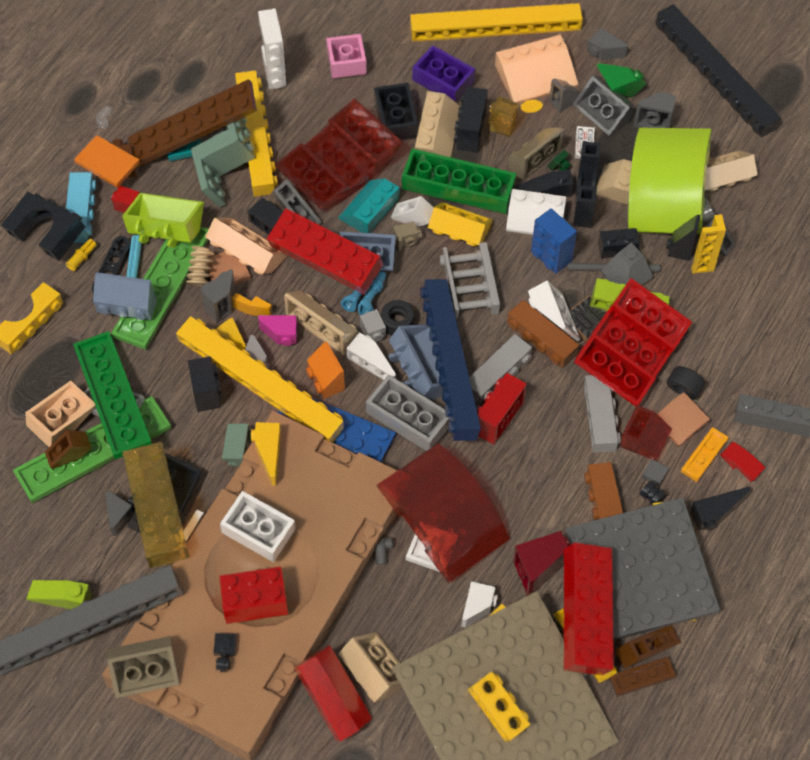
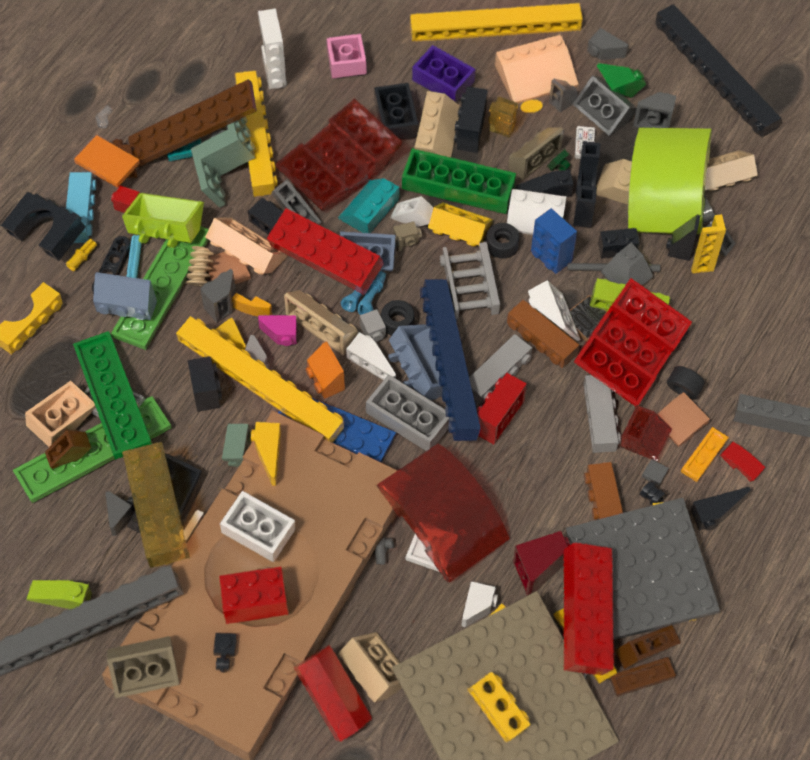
none -> black tyre [486,223,520,259]

